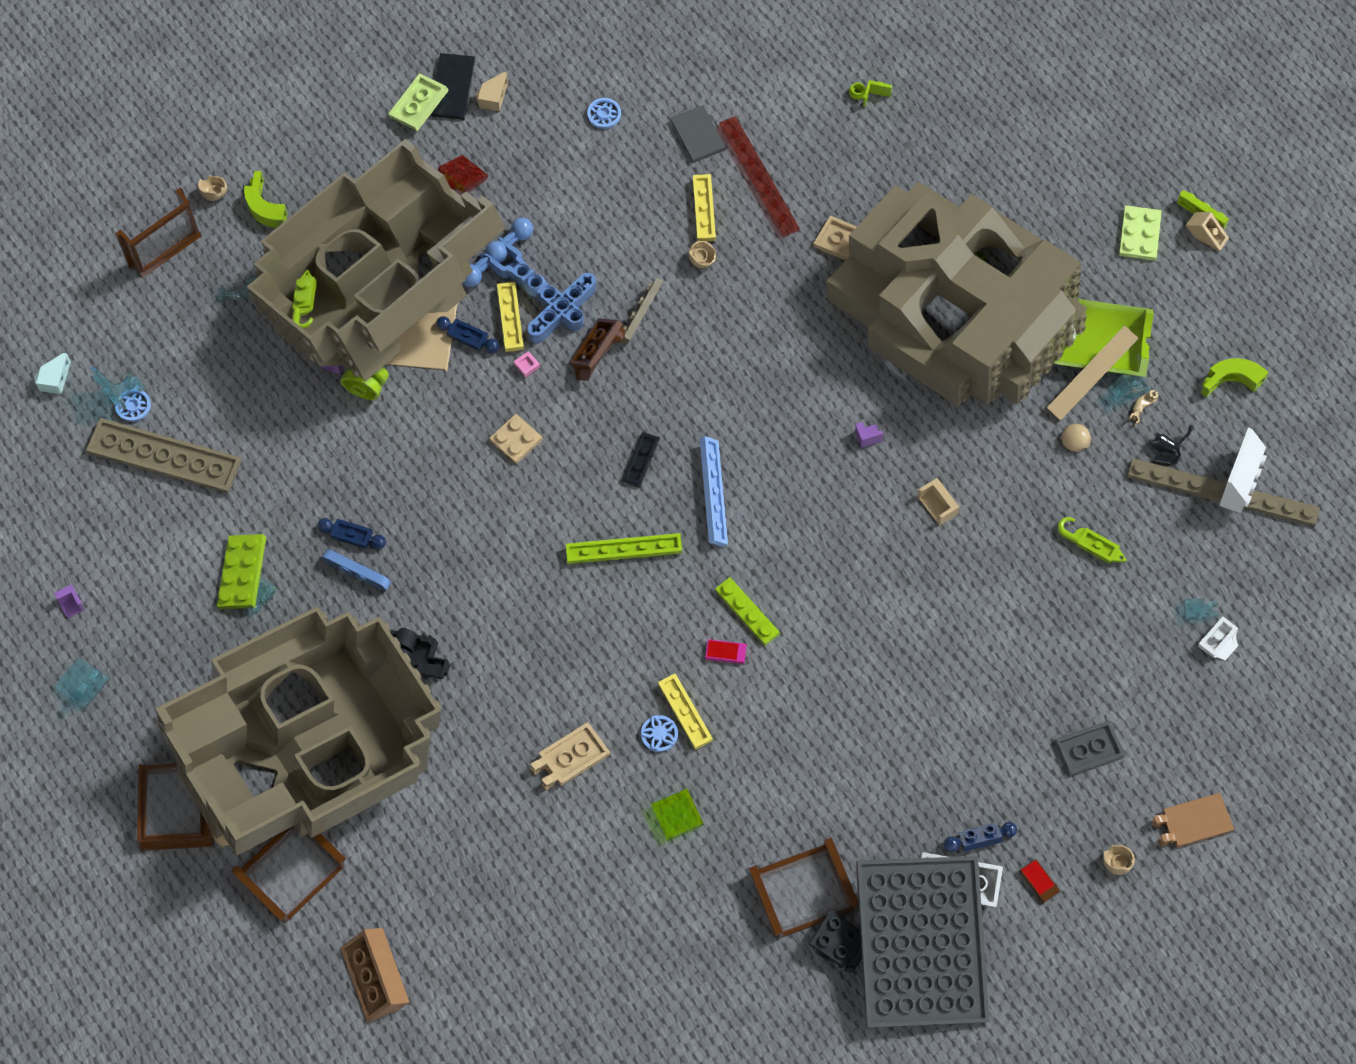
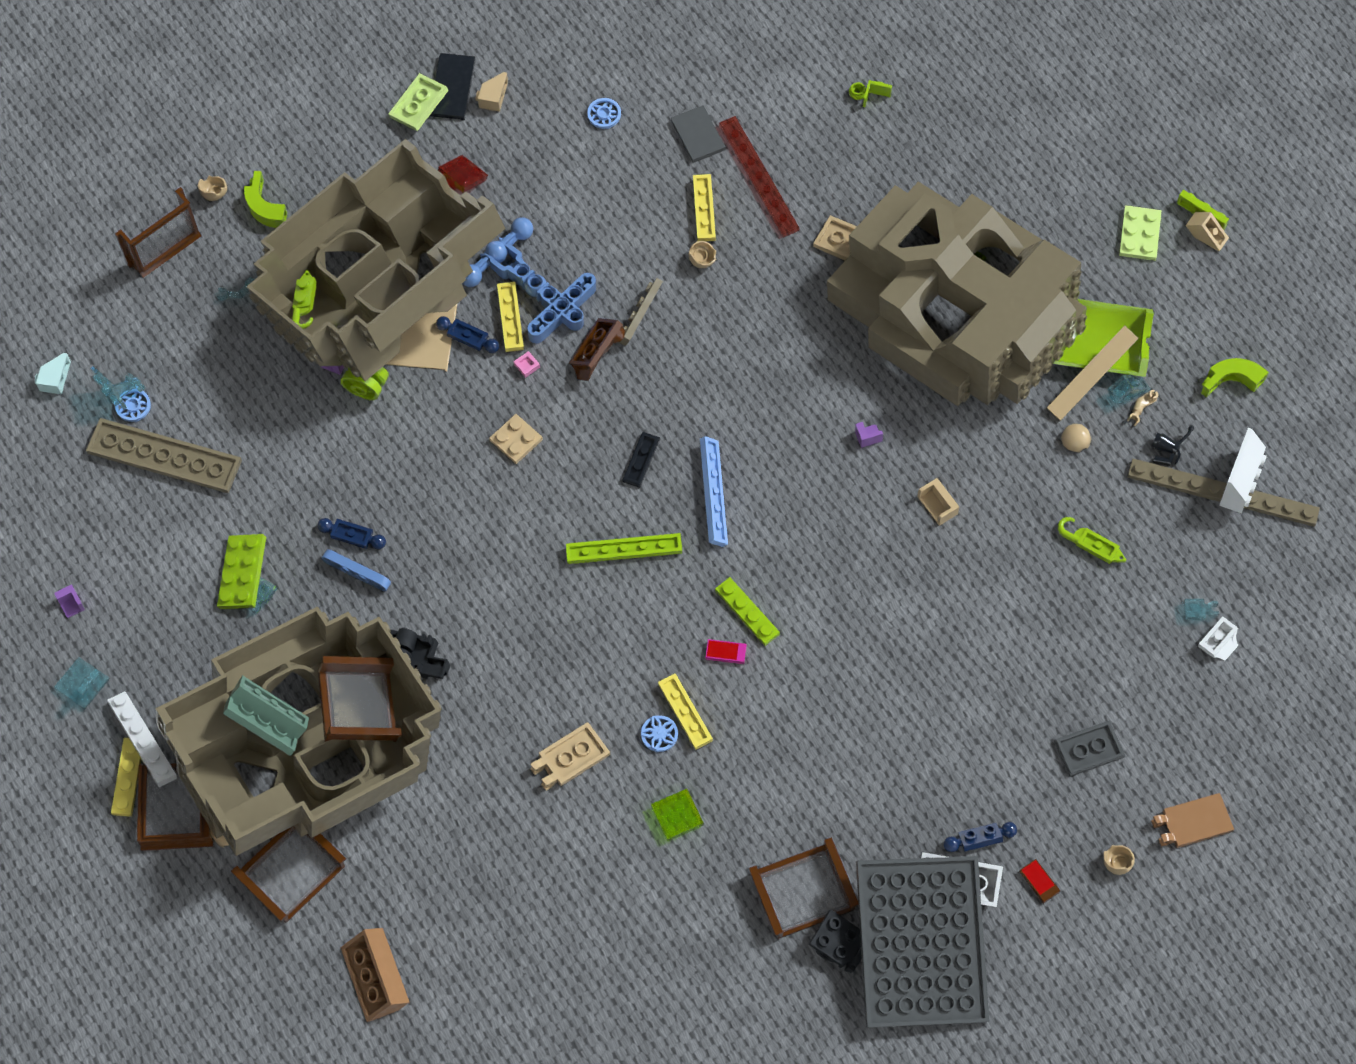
none -> white plate [107,691,177,787]
none -> light yellow plate [111,738,142,817]
none -> sand green slope [223,675,309,756]
none -> piece [318,656,402,742]

